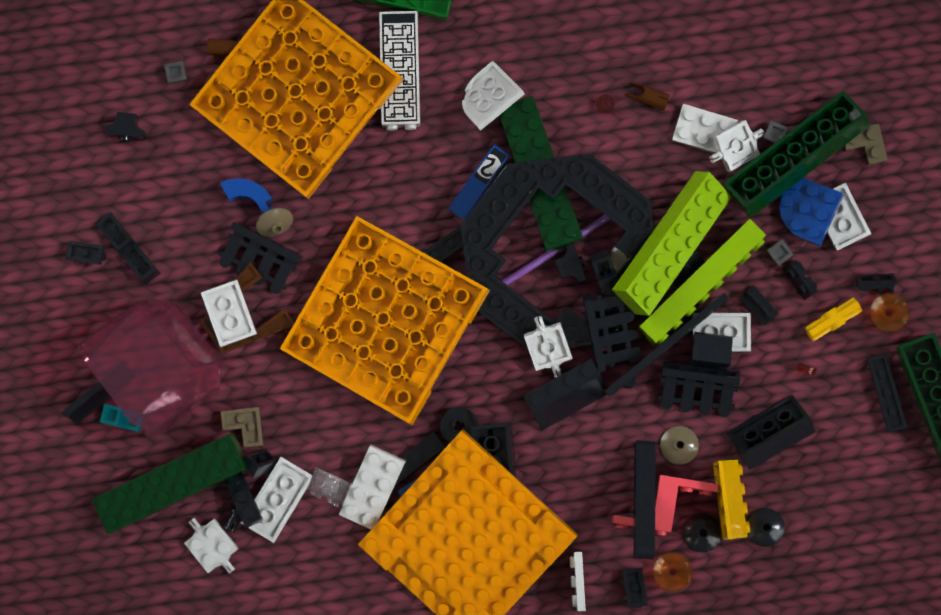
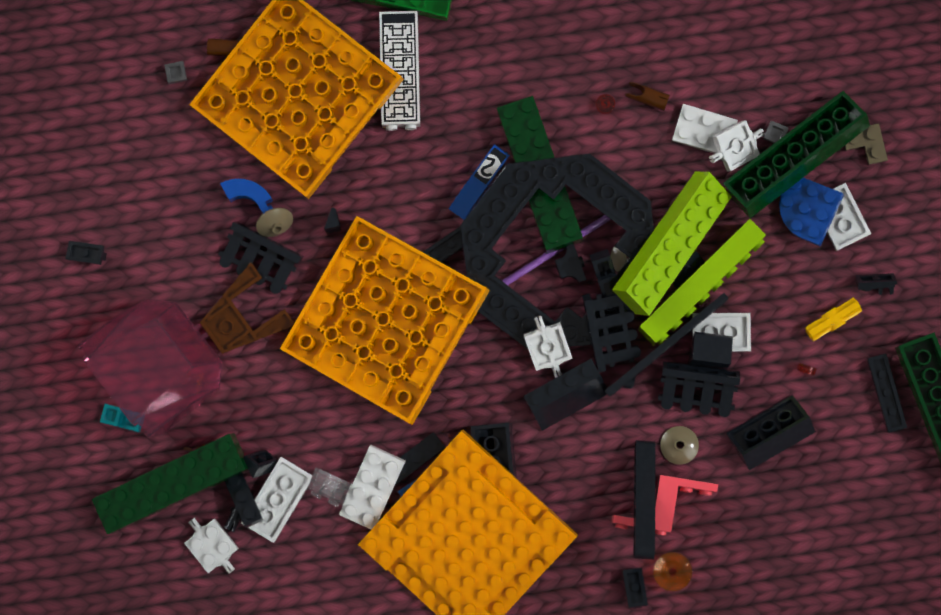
black fence [62,362,137,425] -> none
black slope [96,212,160,285] -> none
black brick [105,112,146,142] -> none
white plate [201,280,257,347] -> none
dark tan plate [221,407,264,448] -> none
black plate [440,407,478,443] -> none
white plate [462,61,524,131] -> none
white plate [570,552,586,611] -> none
black dish [683,514,722,552] -> none
yellow slope [713,460,750,540] -> none
black hinge [739,285,779,326] -> none
black dish [747,508,785,547] -> none
flat silver plate [767,239,794,266] -> none
black hinge [782,260,818,301] -> none
clear orange dish [870,293,909,332] -> none
none -> black slope [324,208,341,234]

